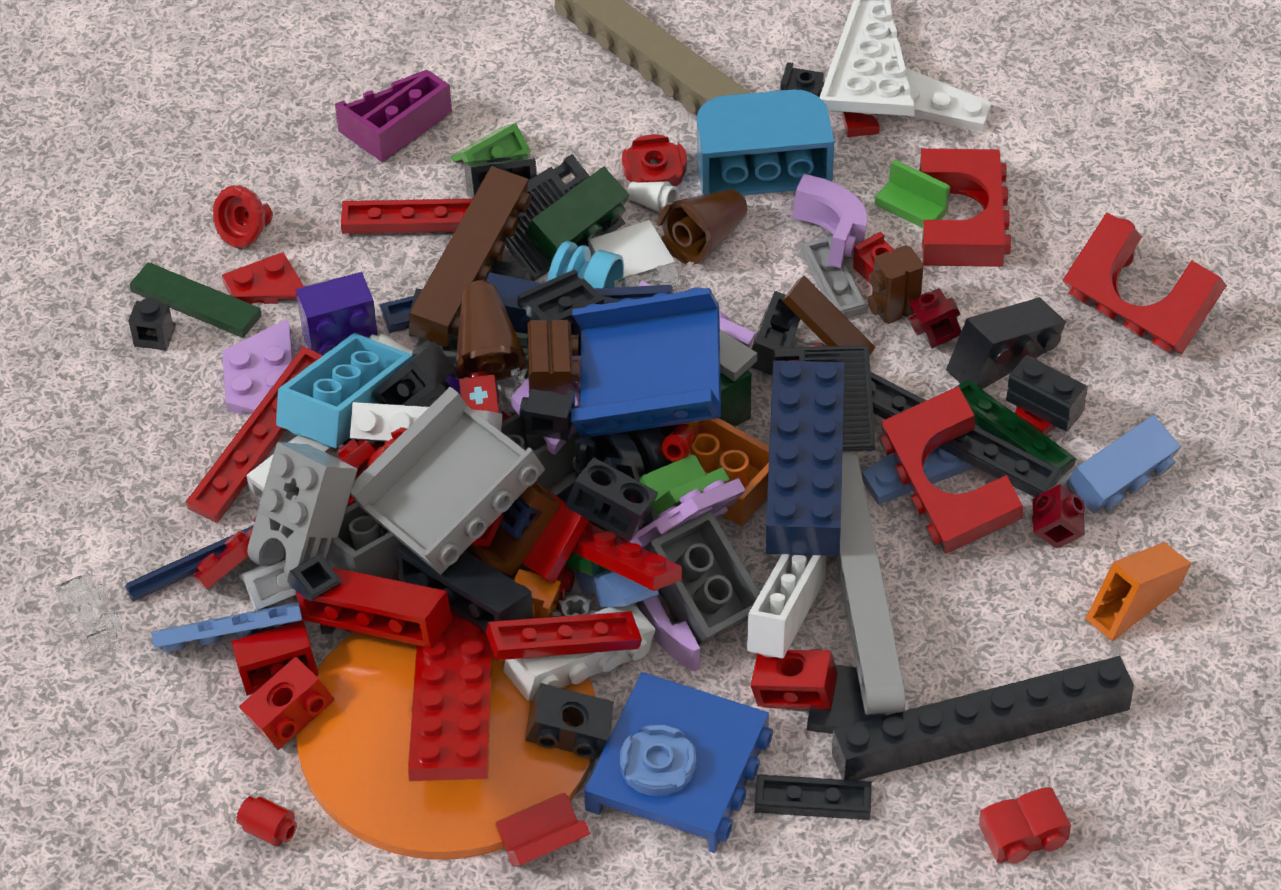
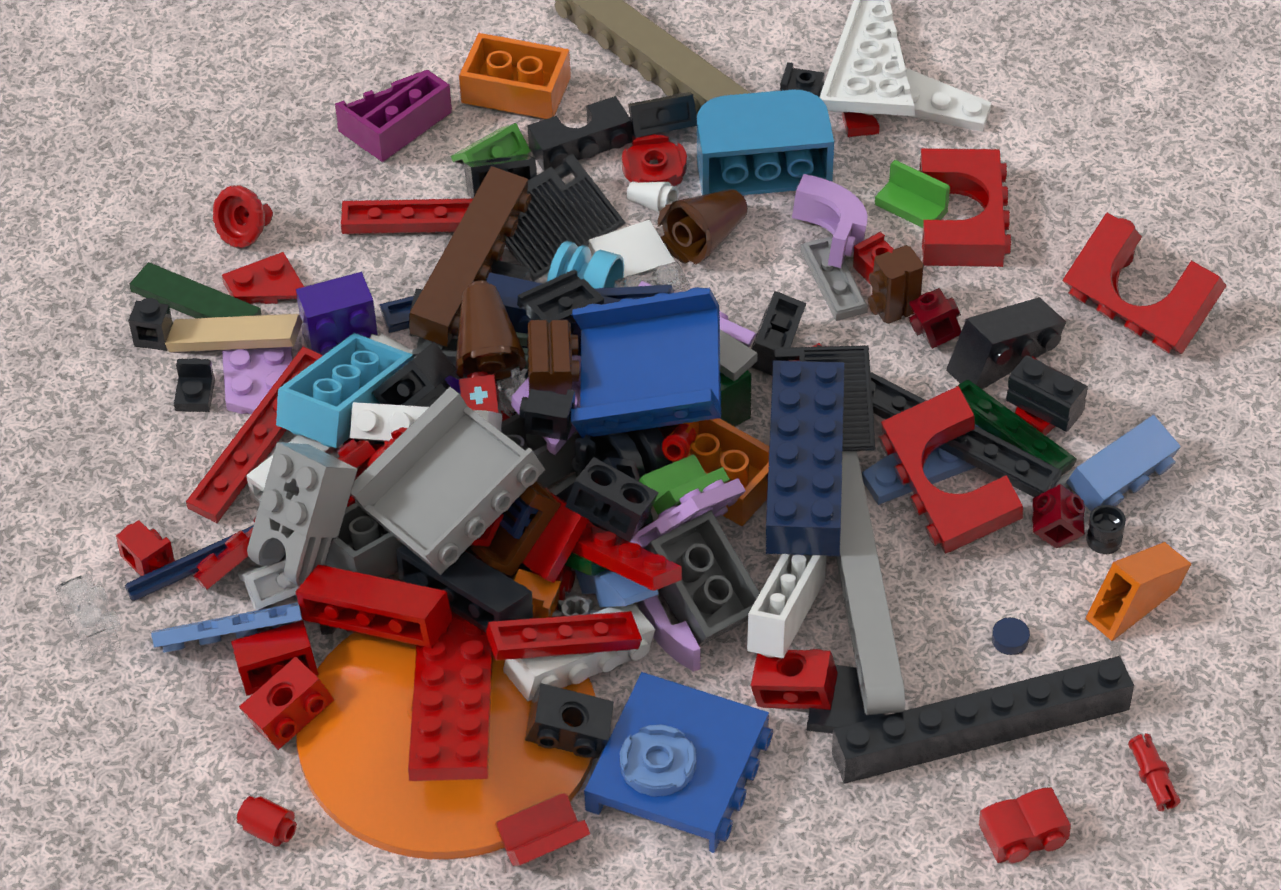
black slope [287,553,342,602] -> none
dark green brick [525,166,630,262] -> none
black tile [754,774,872,820] -> none
reddish brown tile [782,275,876,356] -> none
none -> red brick [115,520,175,576]
none -> tan tile [165,314,303,352]
none -> black bracket [174,358,215,412]
none -> orange brick [459,32,571,119]
none -> black arch [527,96,632,171]
none -> black panel [628,92,697,138]
none -> dark blue tile [992,617,1030,655]
none -> black wheel [1086,505,1126,554]
none -> red pin [1128,733,1181,811]

